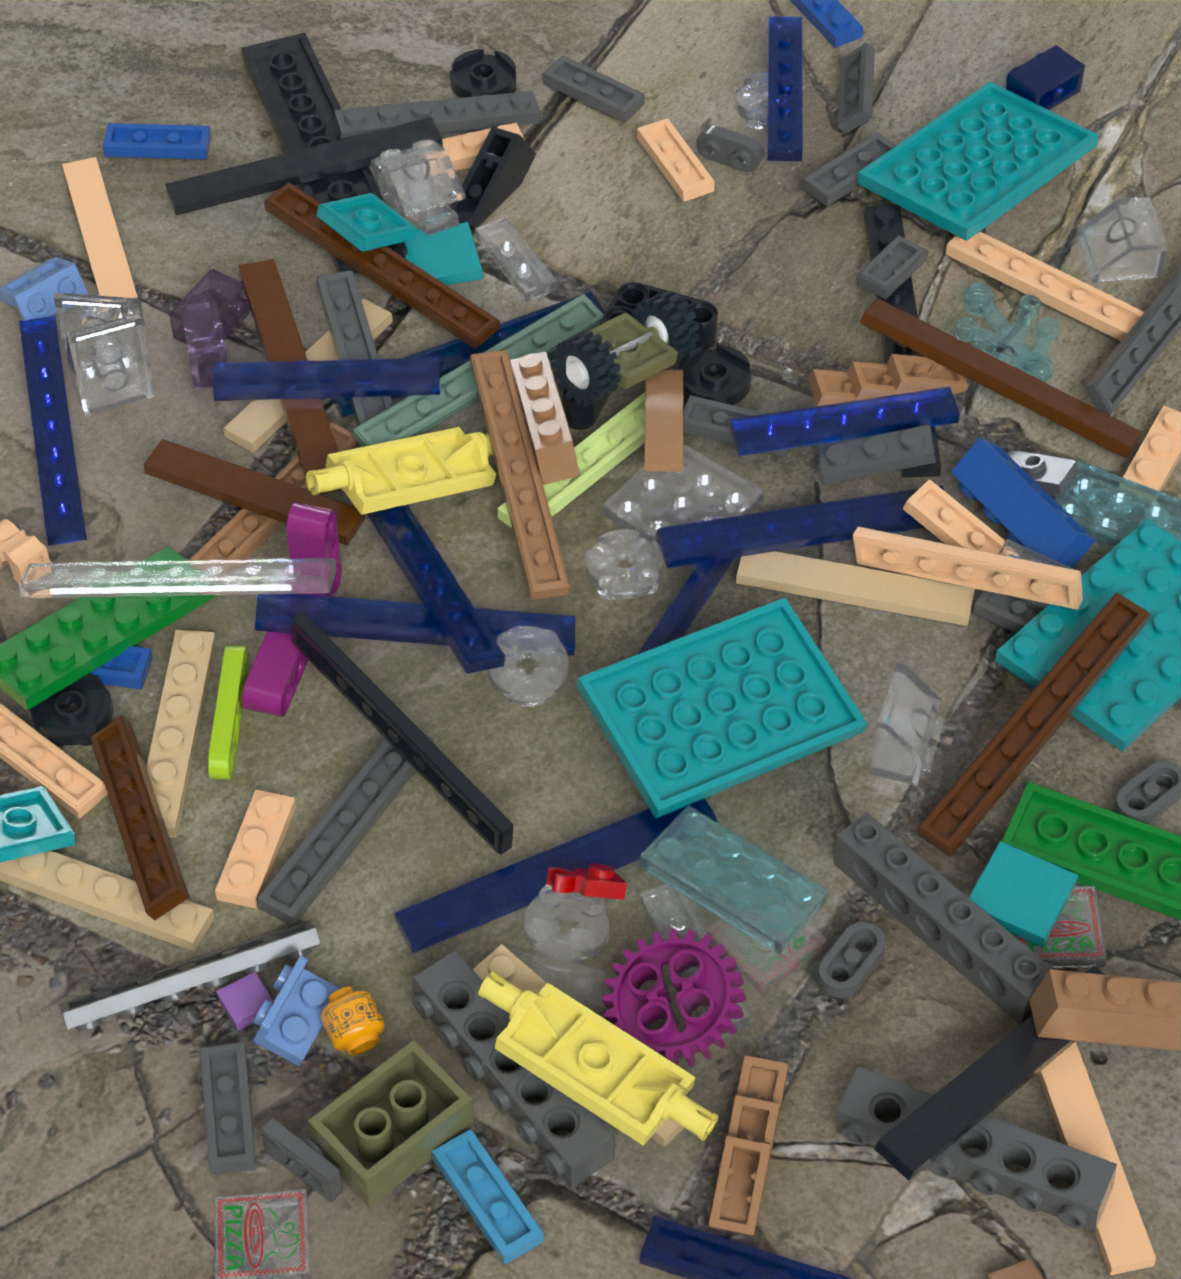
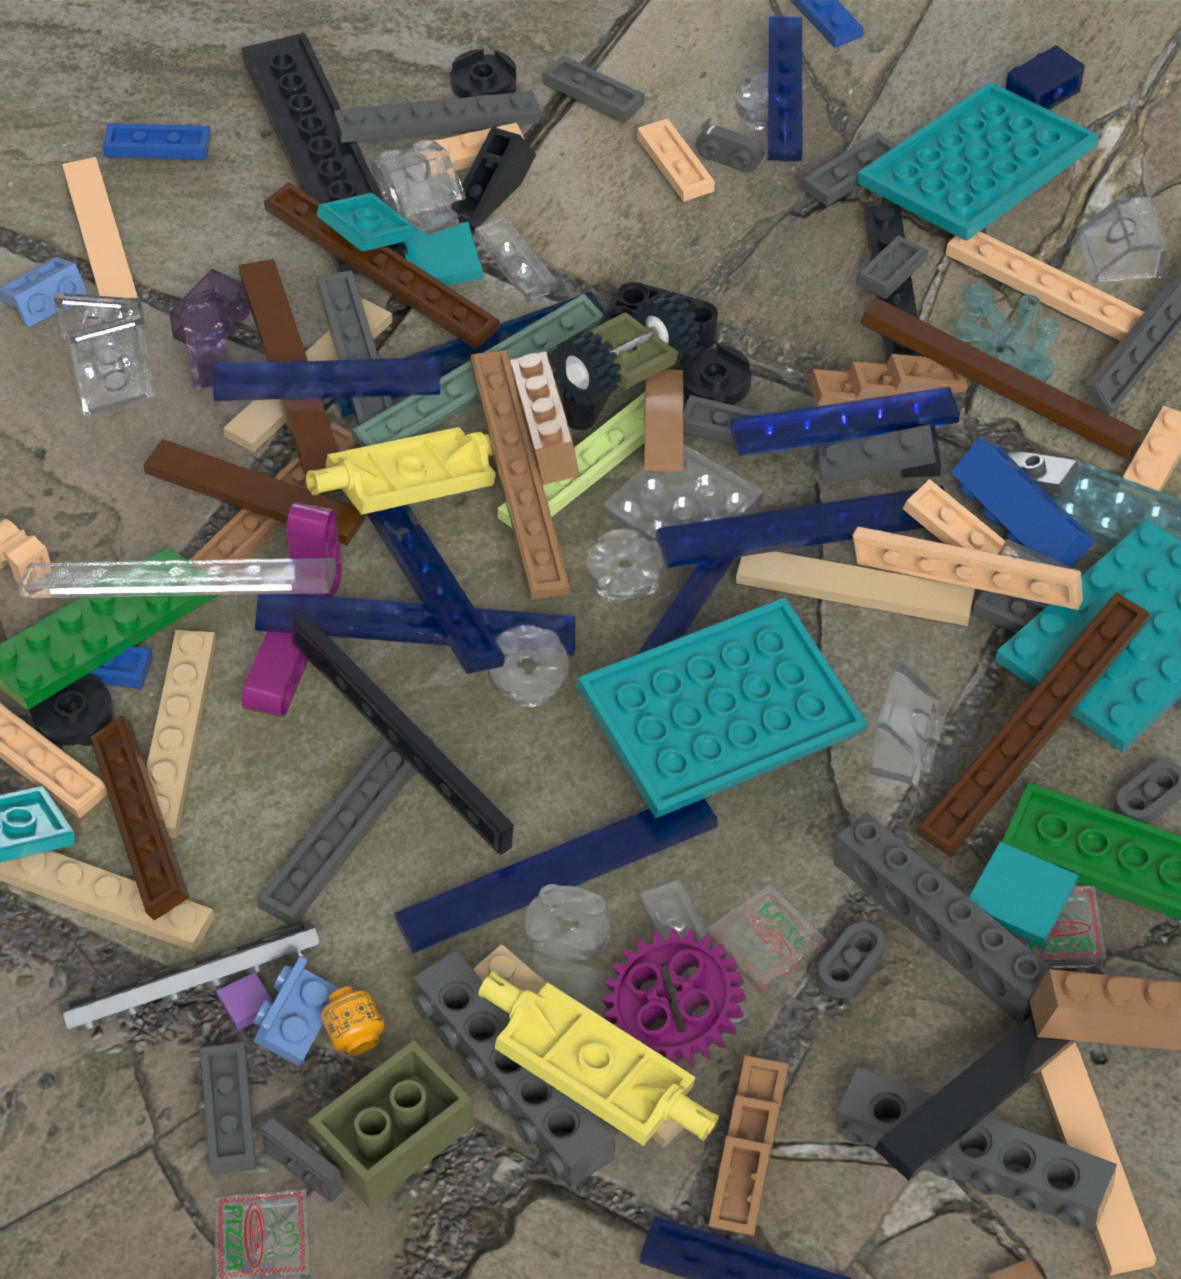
clear blue tile [19,316,87,546] -> none
black tile [165,117,443,216] -> none
lime beam [208,645,249,780] -> none
light nougat plate [215,789,296,909] -> none
dark azure plate [432,1129,544,1265] -> none
red plate [545,864,627,900] -> none
clear light blue plate [639,805,829,955] -> none
dark grey plate [837,43,875,134] -> none

